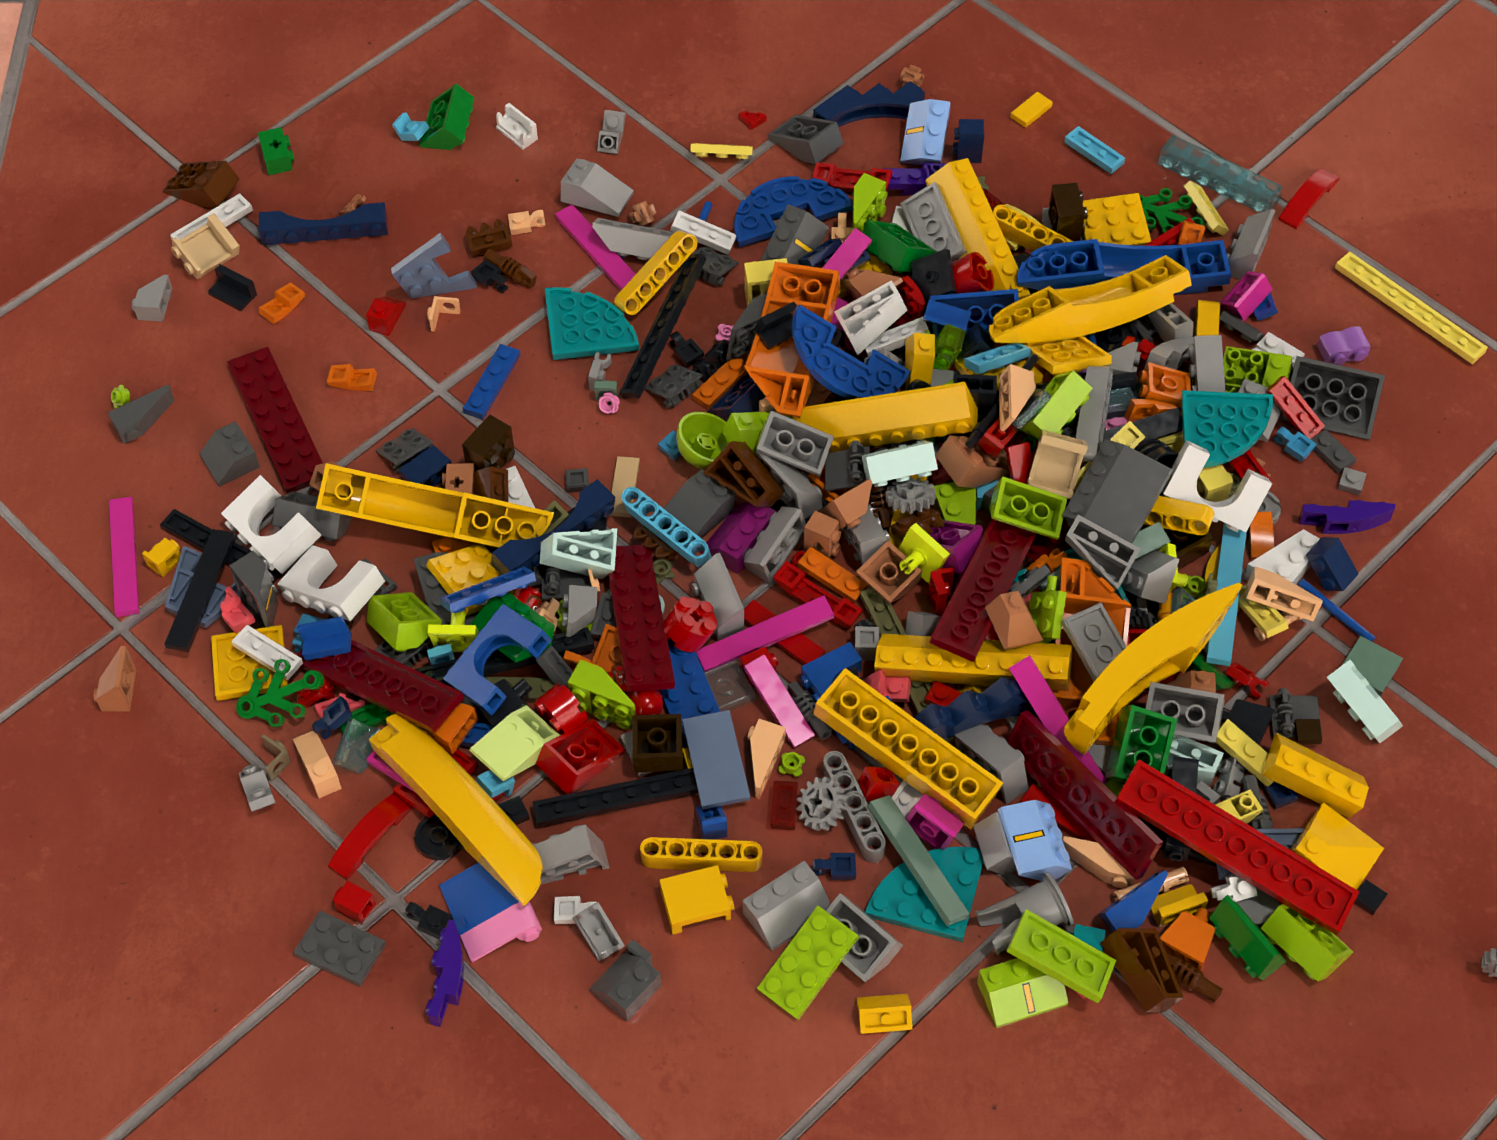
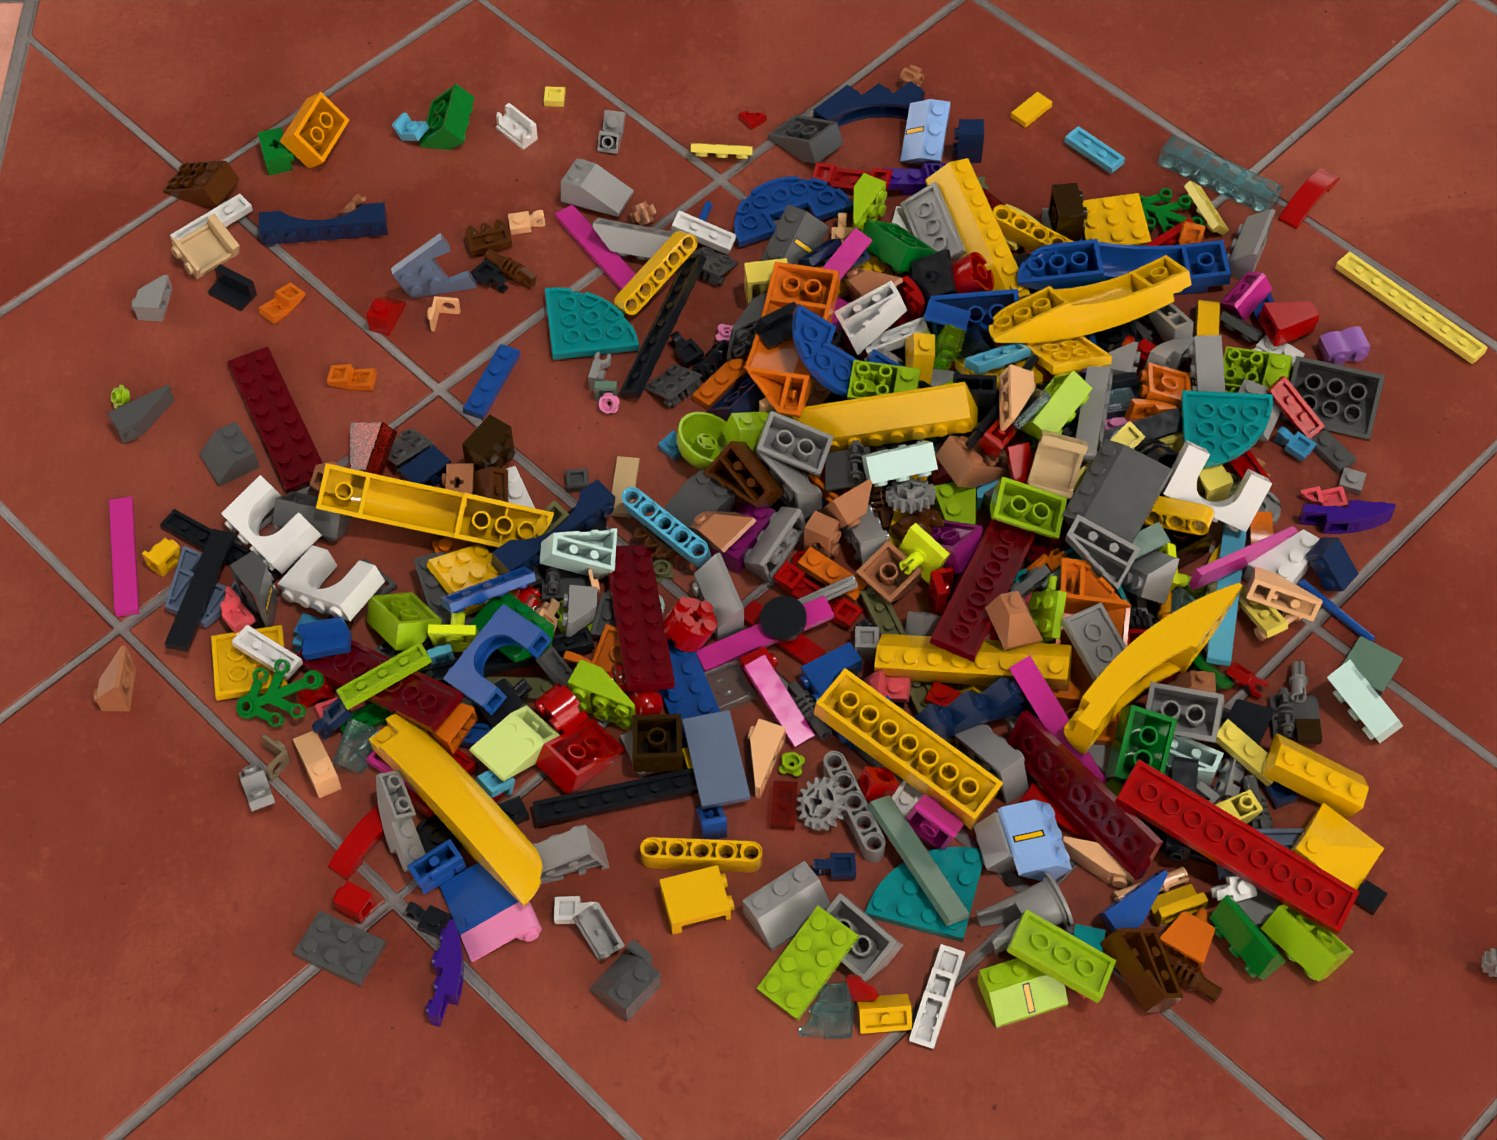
none -> light orange brick [280,92,349,169]
none -> lime tile [336,642,432,710]
none -> clear red slope [350,422,397,476]
none -> light grey slope [376,770,426,872]
none -> blue brick [407,839,467,895]
none -> light yellow tile [544,87,566,107]
none -> nougat slope [689,511,756,553]
none -> black tile [760,596,807,642]
none -> light grey axle [797,575,858,605]
none -> clear light blue slope [798,982,855,1039]
none -> red tile [846,974,879,1002]
none -> lime slope [847,360,920,400]
none -> white slope [909,944,965,1049]
none -> dark pink tile [1189,526,1299,590]
none -> red slope [1258,301,1320,347]
none -> light grey axle [1289,661,1308,703]
none -> coral slope [1301,486,1348,507]

